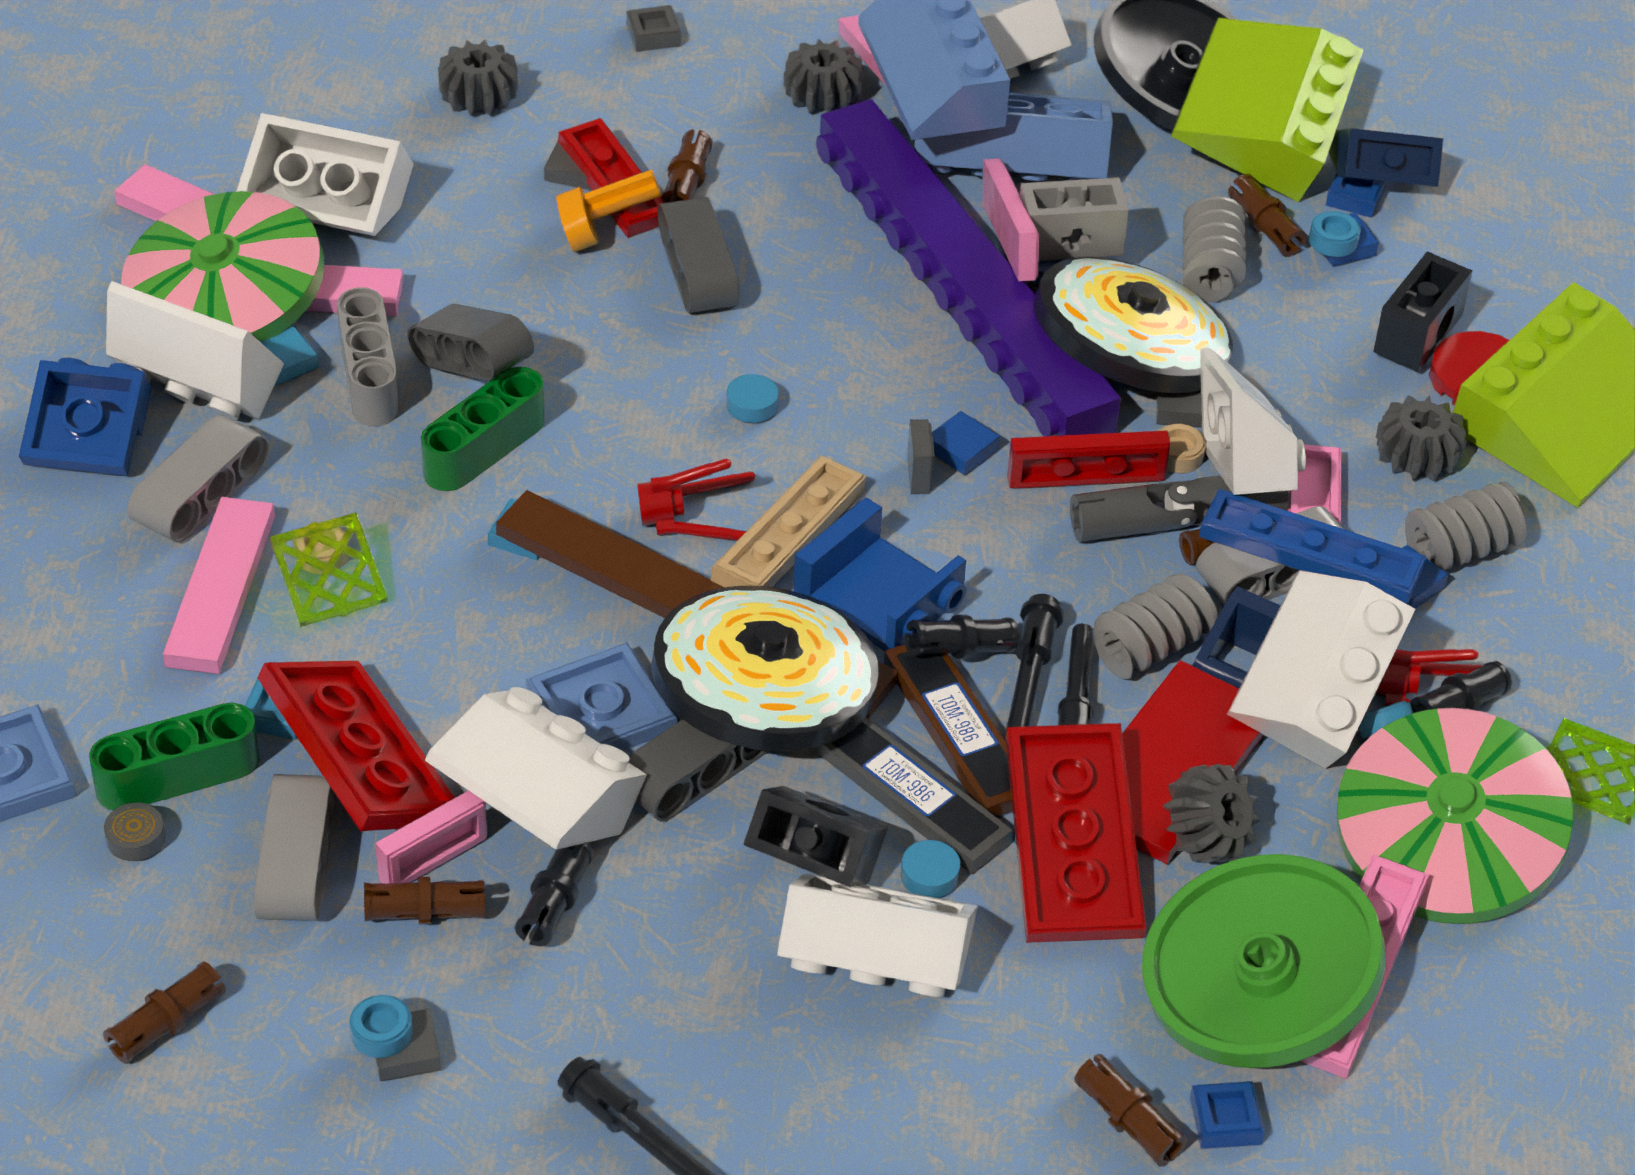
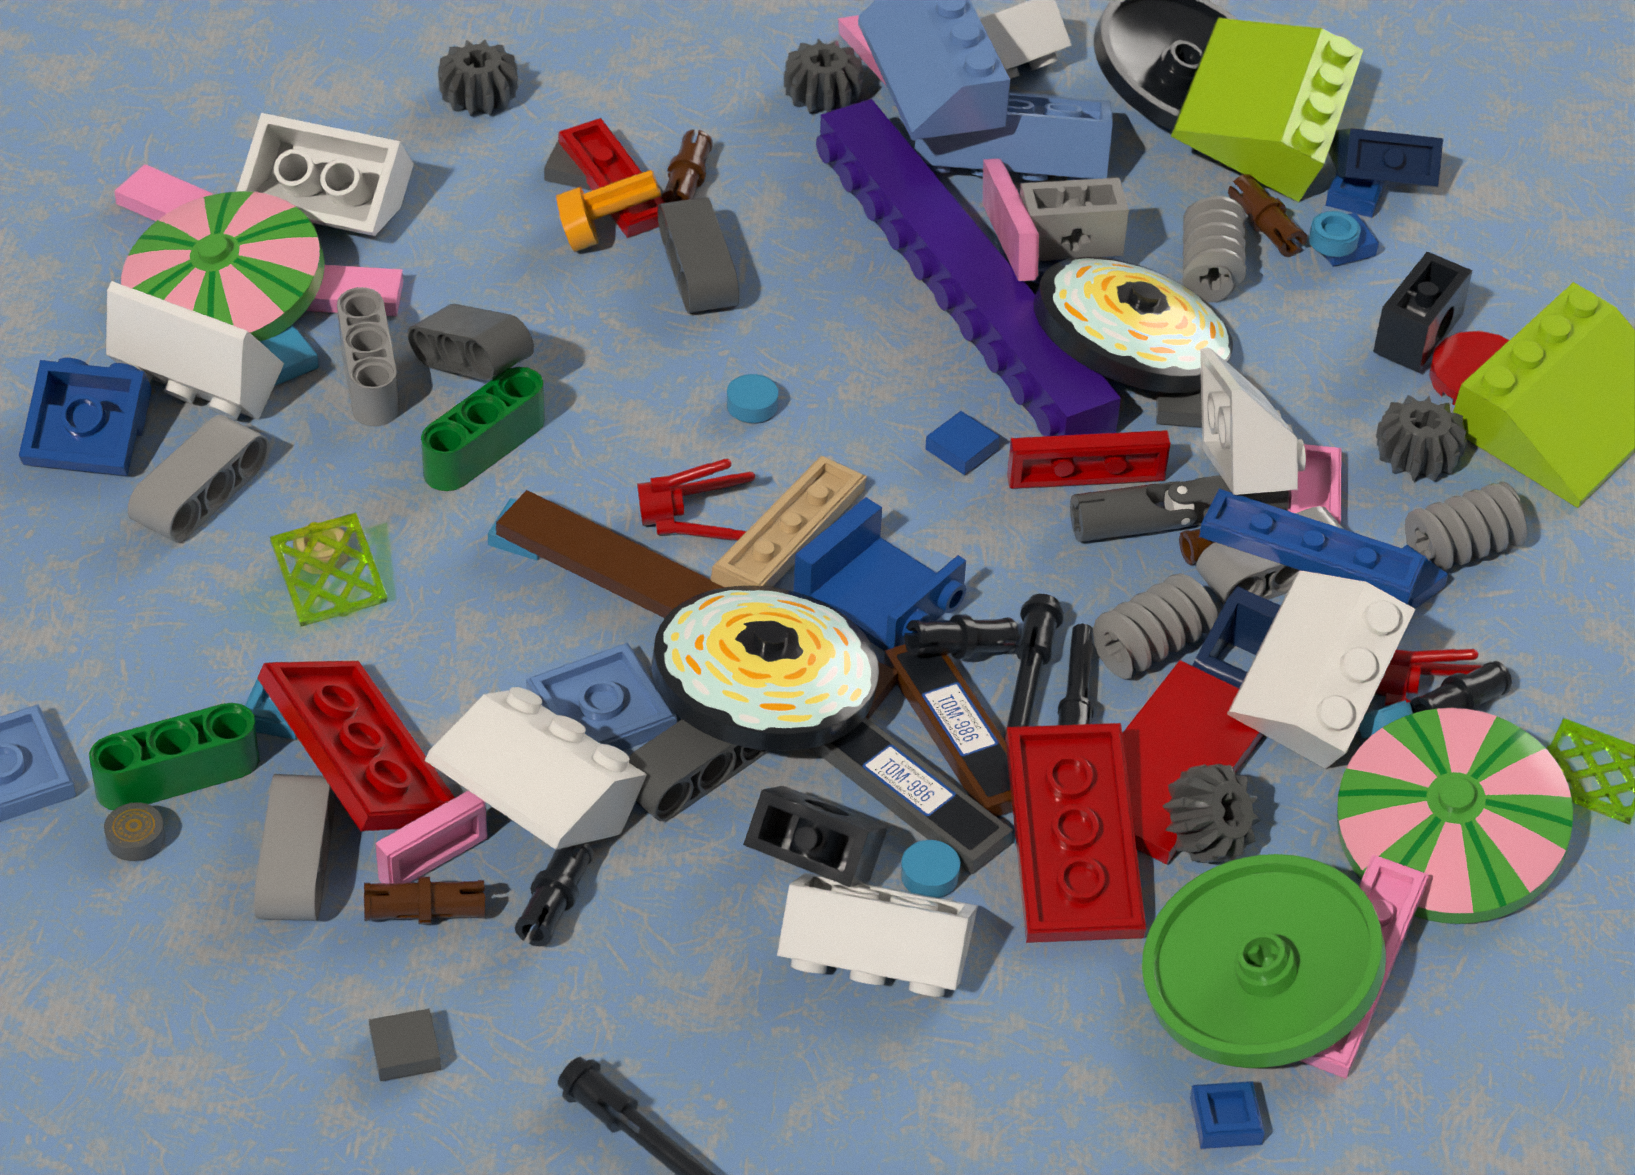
reddish brown pin [103,962,226,1064] -> none
bright pink tile [163,497,275,674] -> none
dark azure tile [349,995,413,1058] -> none
dark grey tile [626,5,681,52] -> none
dark grey tile [907,419,935,494] -> none
reddish brown pin [1074,1054,1187,1167] -> none
tan tile [1158,424,1206,473] -> none

